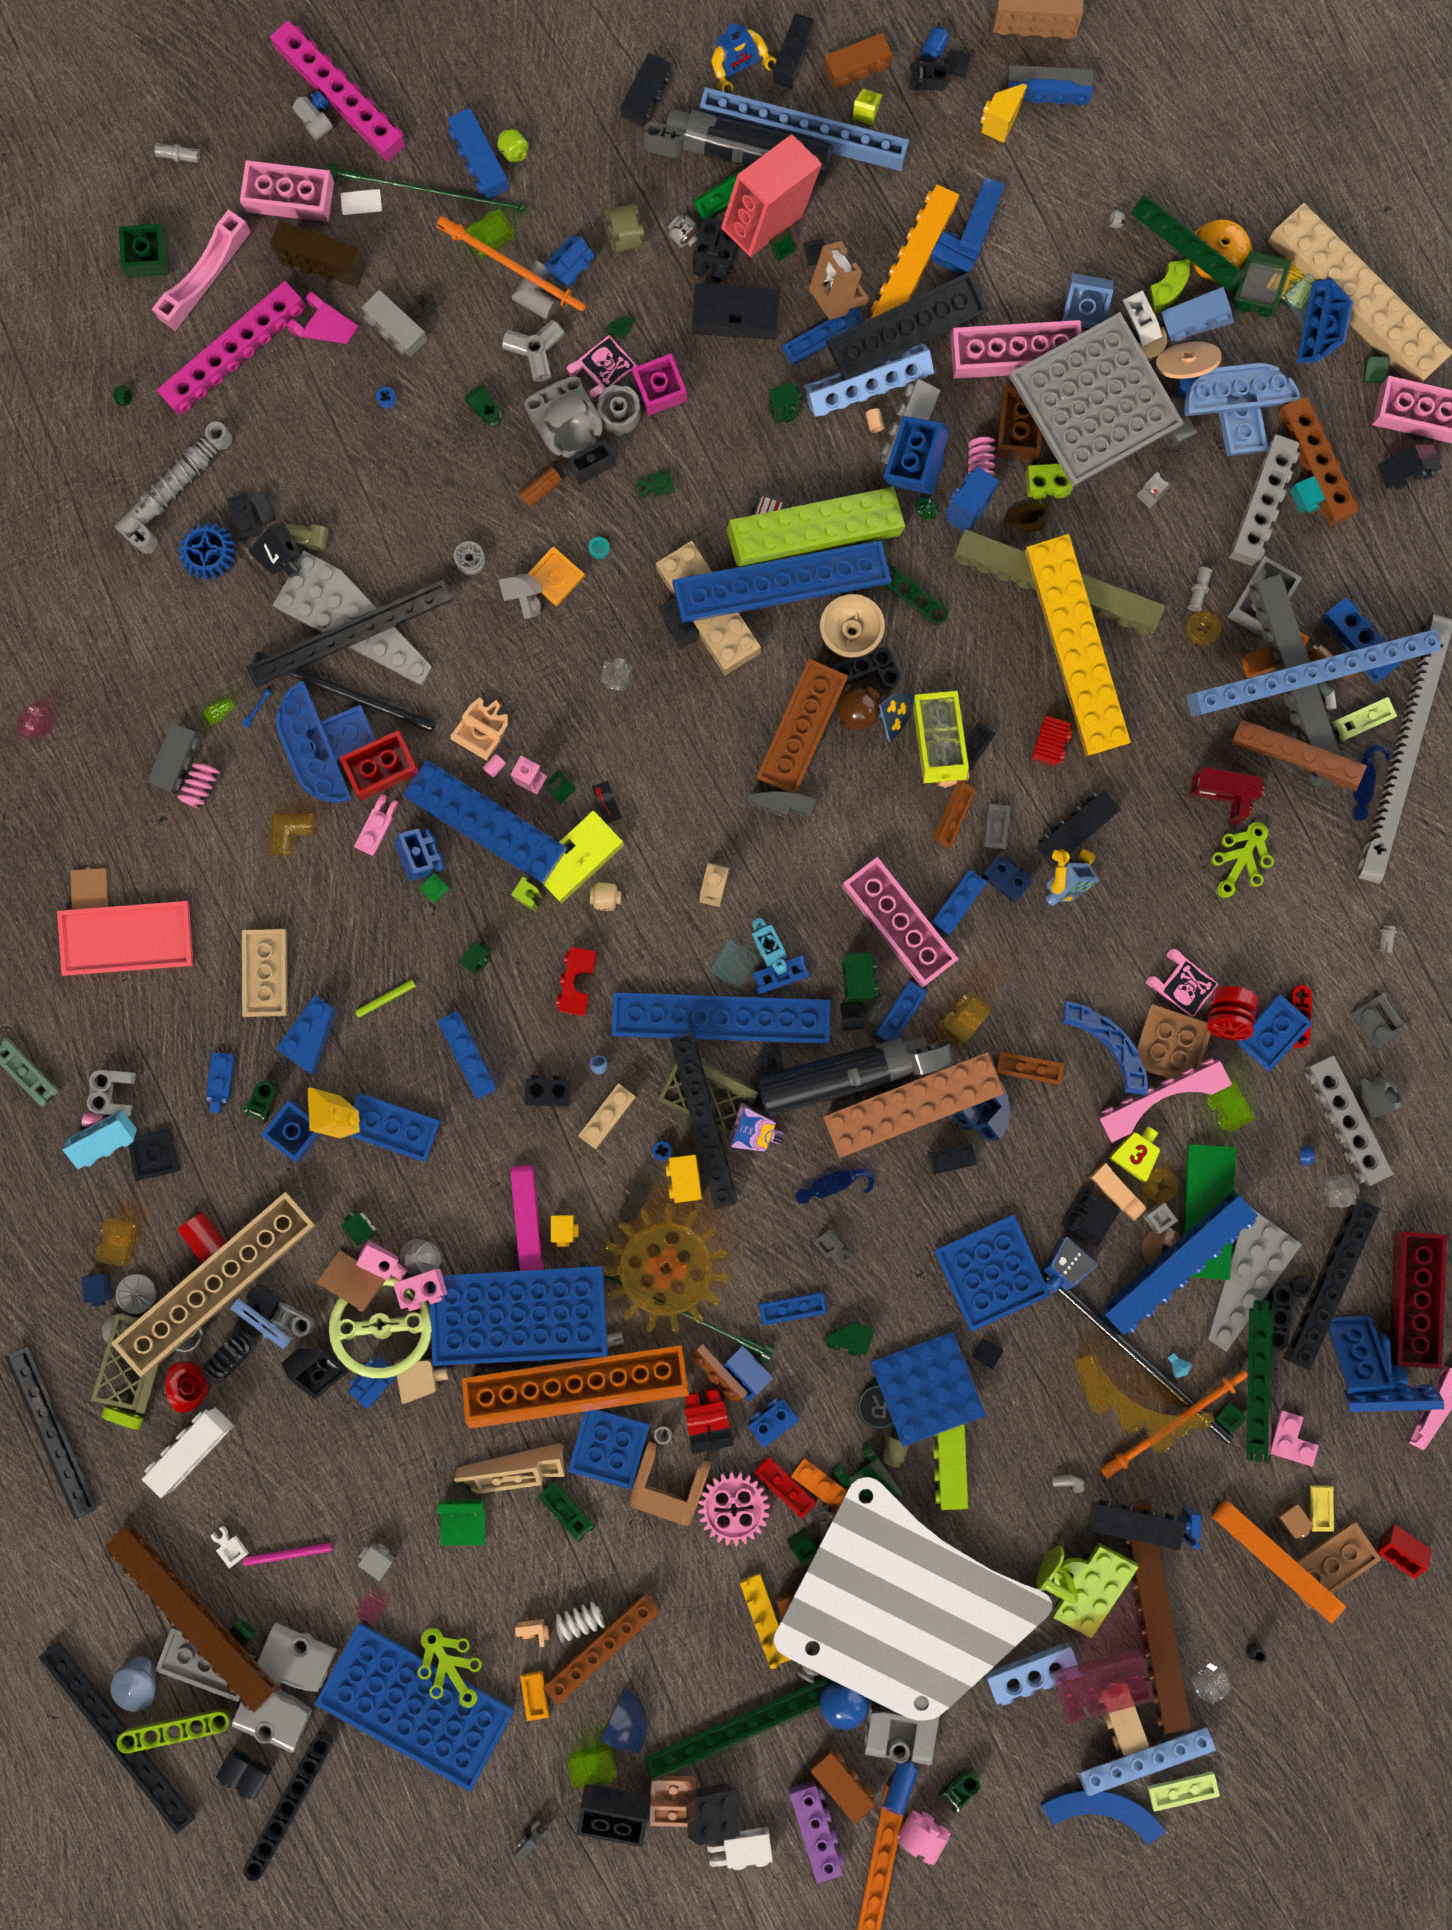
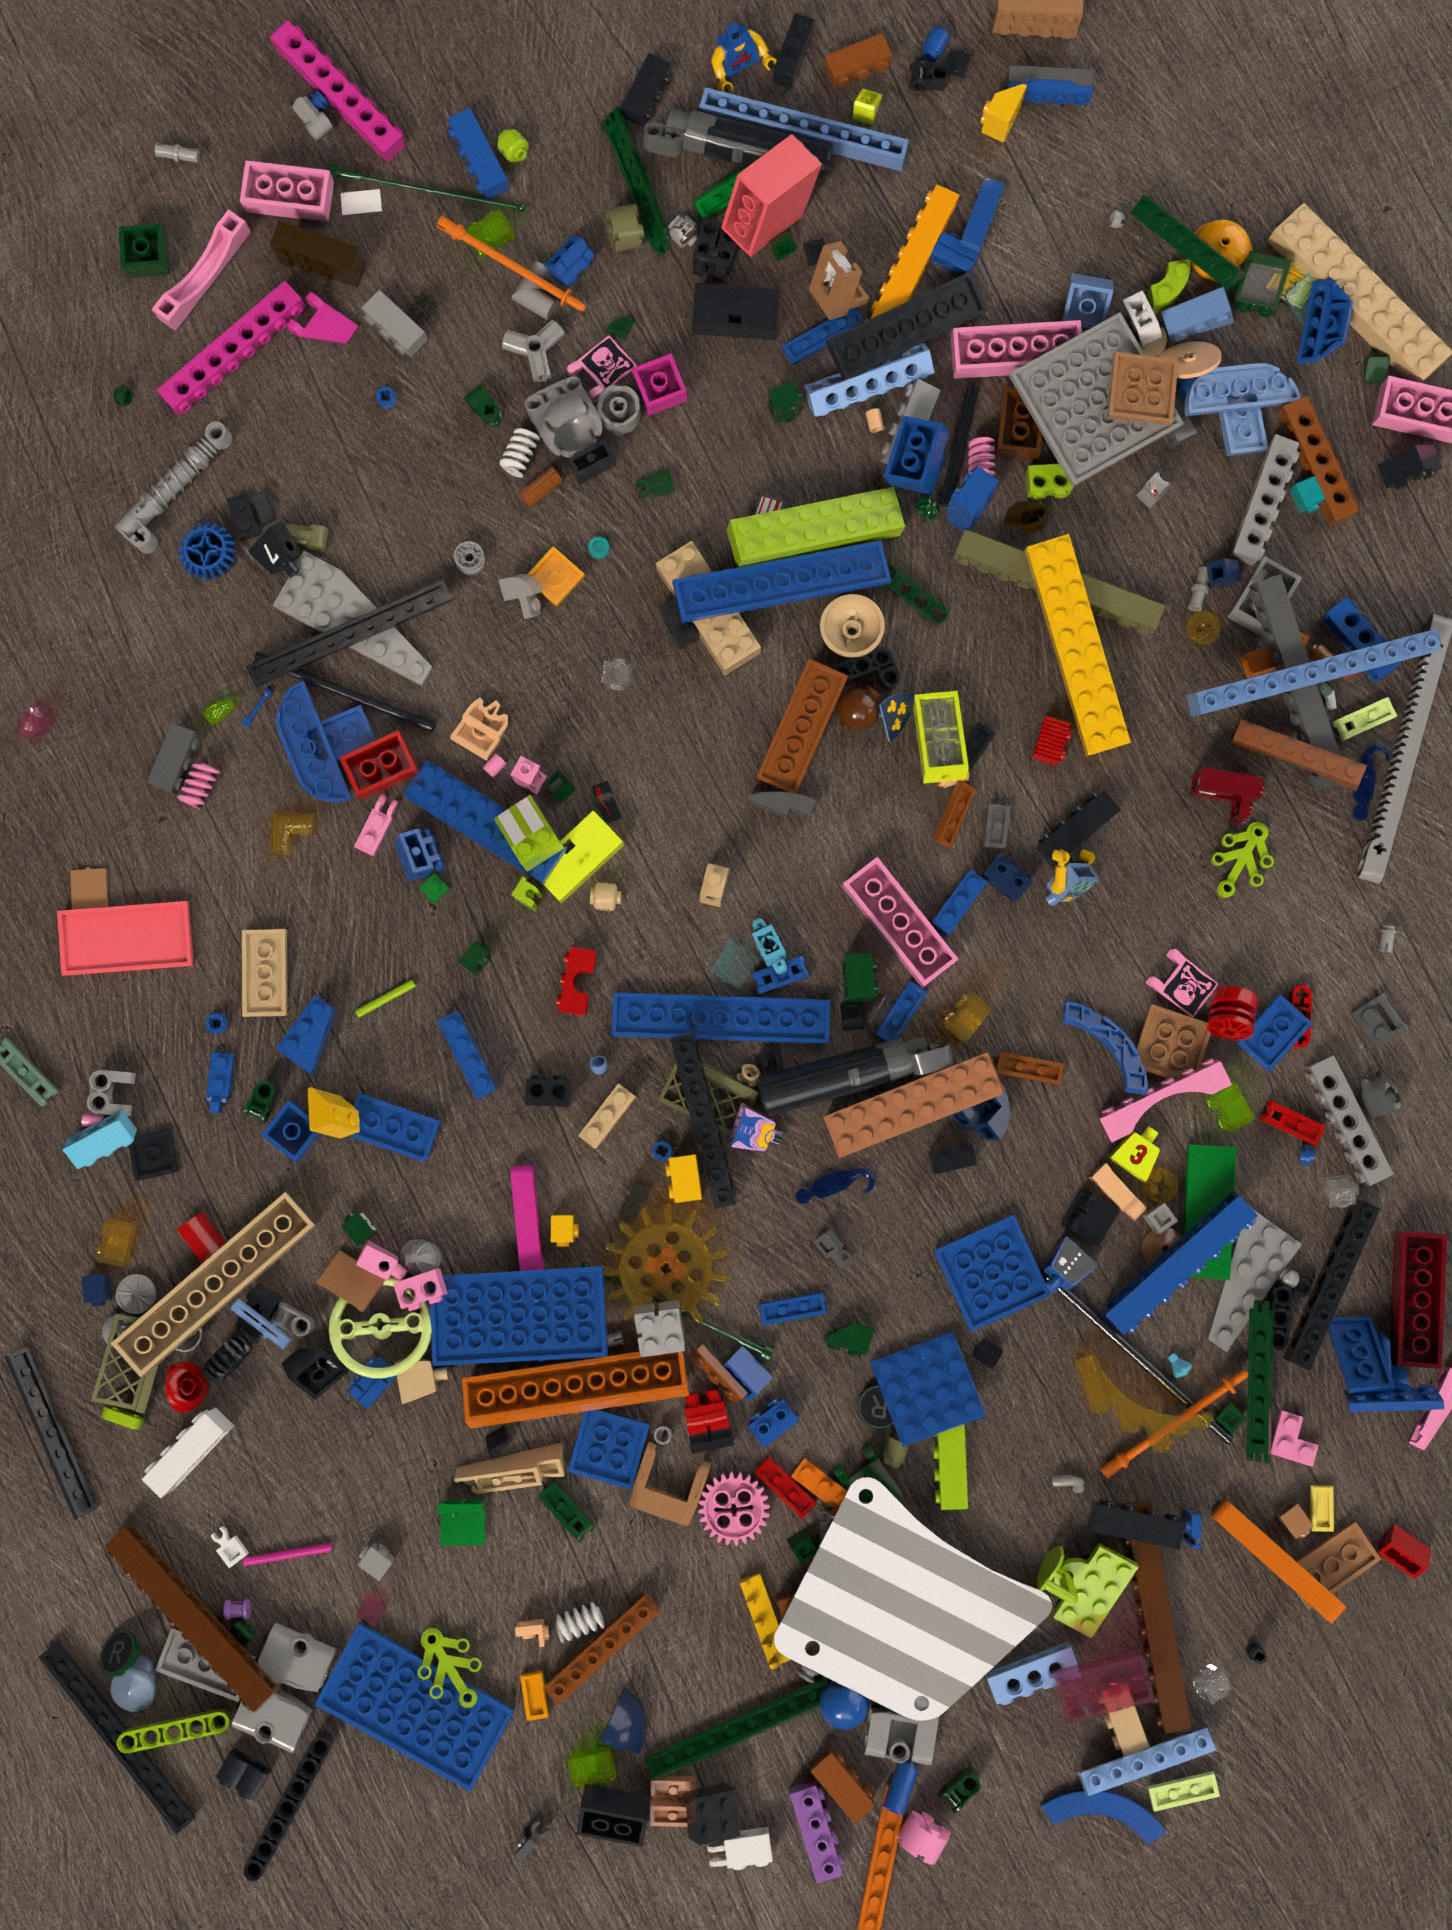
none -> tile [99,1630,140,1677]
none -> blue plate [205,1012,228,1034]
none -> medium lavender bush [224,1599,251,1621]
none -> black slope [485,1427,512,1454]
none -> lime slope [494,795,564,872]
none -> white piece [500,428,540,478]
none -> dark green hinge [602,107,671,256]
none -> light grey piece [634,1300,685,1357]
none -> tan plate [737,1064,762,1087]
none -> black axle [939,384,979,507]
none -> medium nougat plate [1107,352,1179,426]
none -> dark blue brick [1206,558,1242,588]
none -> red plate [1259,1100,1326,1146]
none -> light grey hinge [1279,1269,1299,1288]

